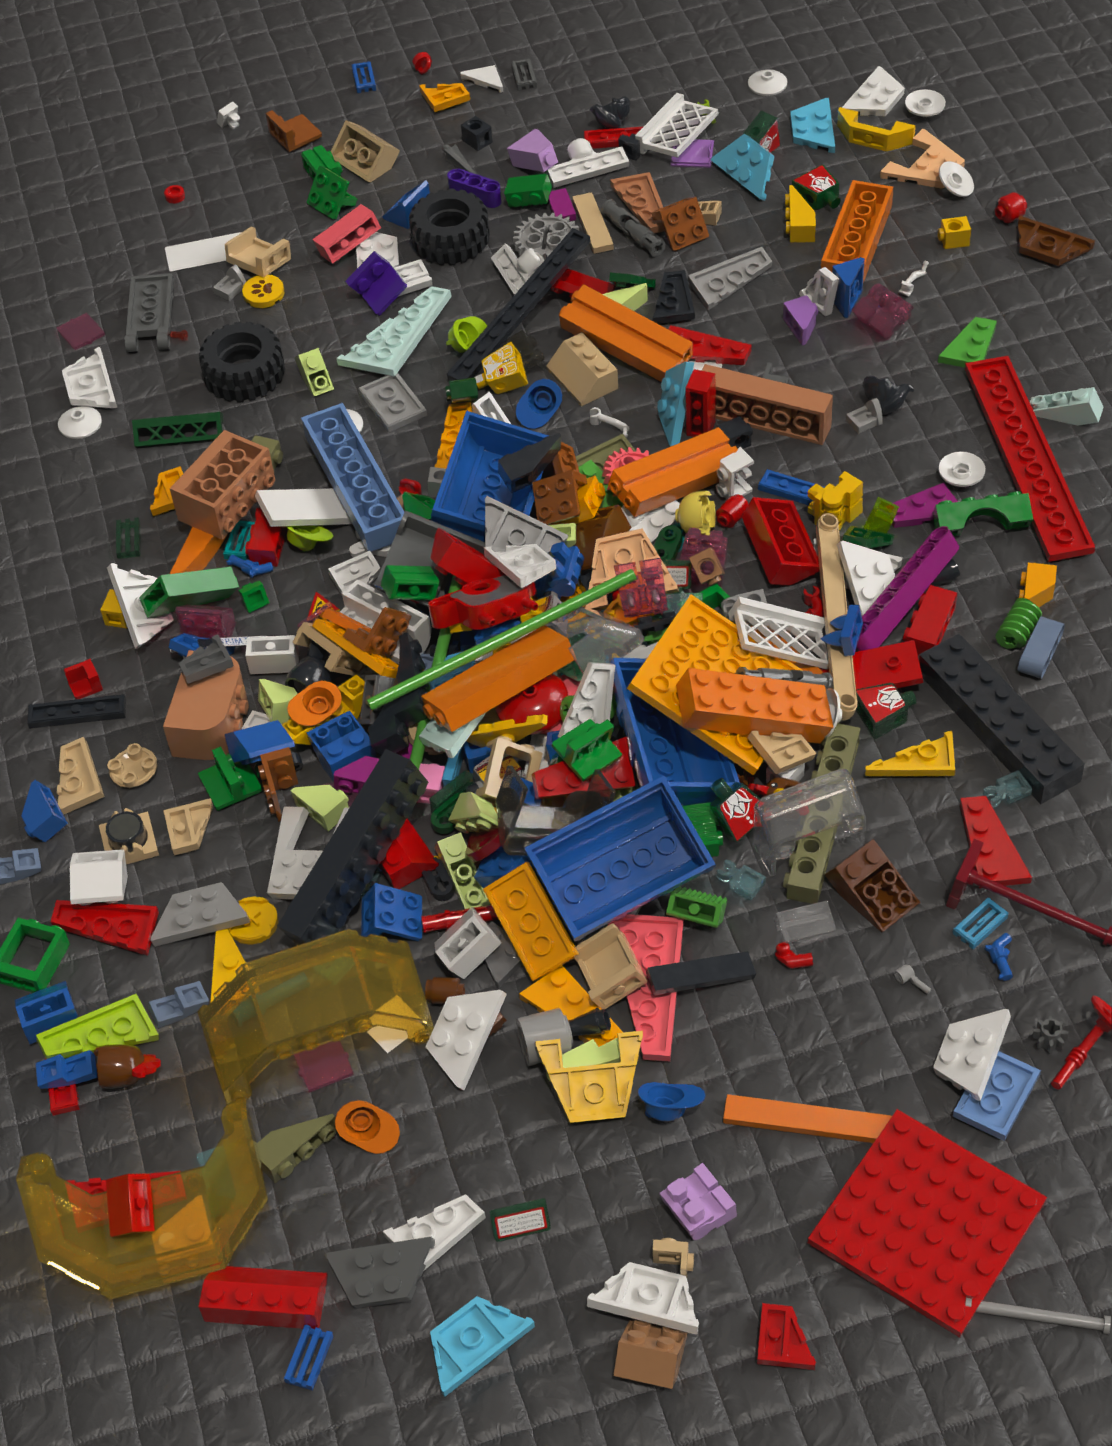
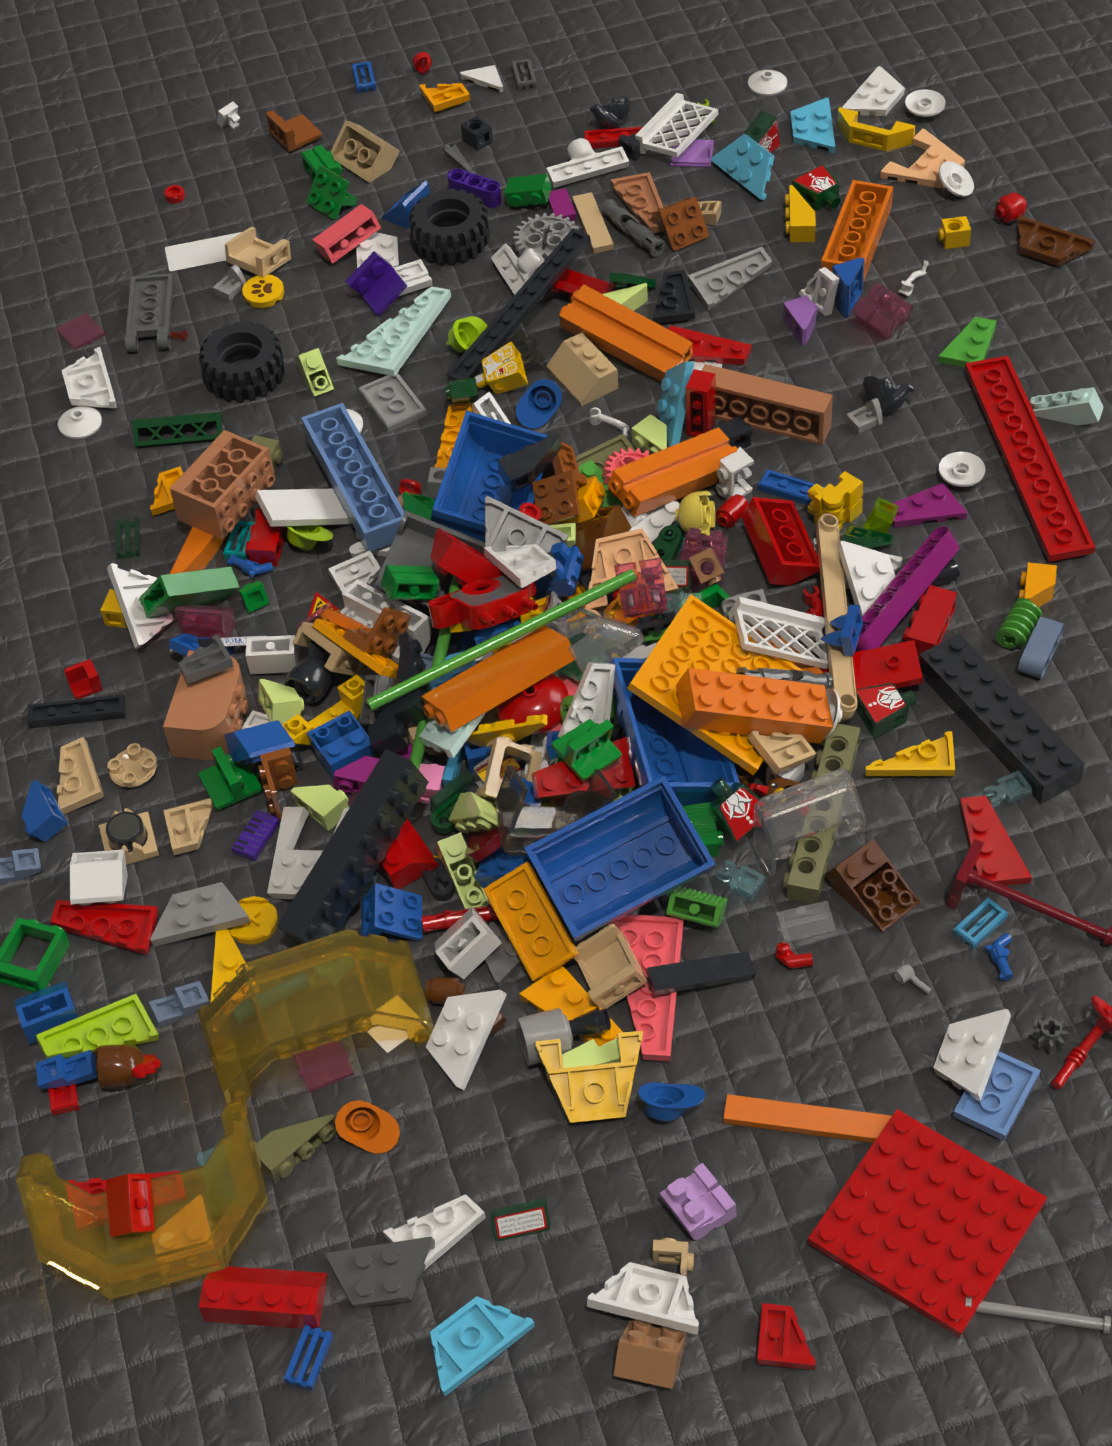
orange piece [287,681,342,726] -> none
lavender slope [507,129,558,172] -> none
green arch [932,492,1033,537] -> none
none -> dark purple tile [232,810,280,861]
none -> red tile [518,503,541,521]
none -> yellowish green slope [631,414,667,455]

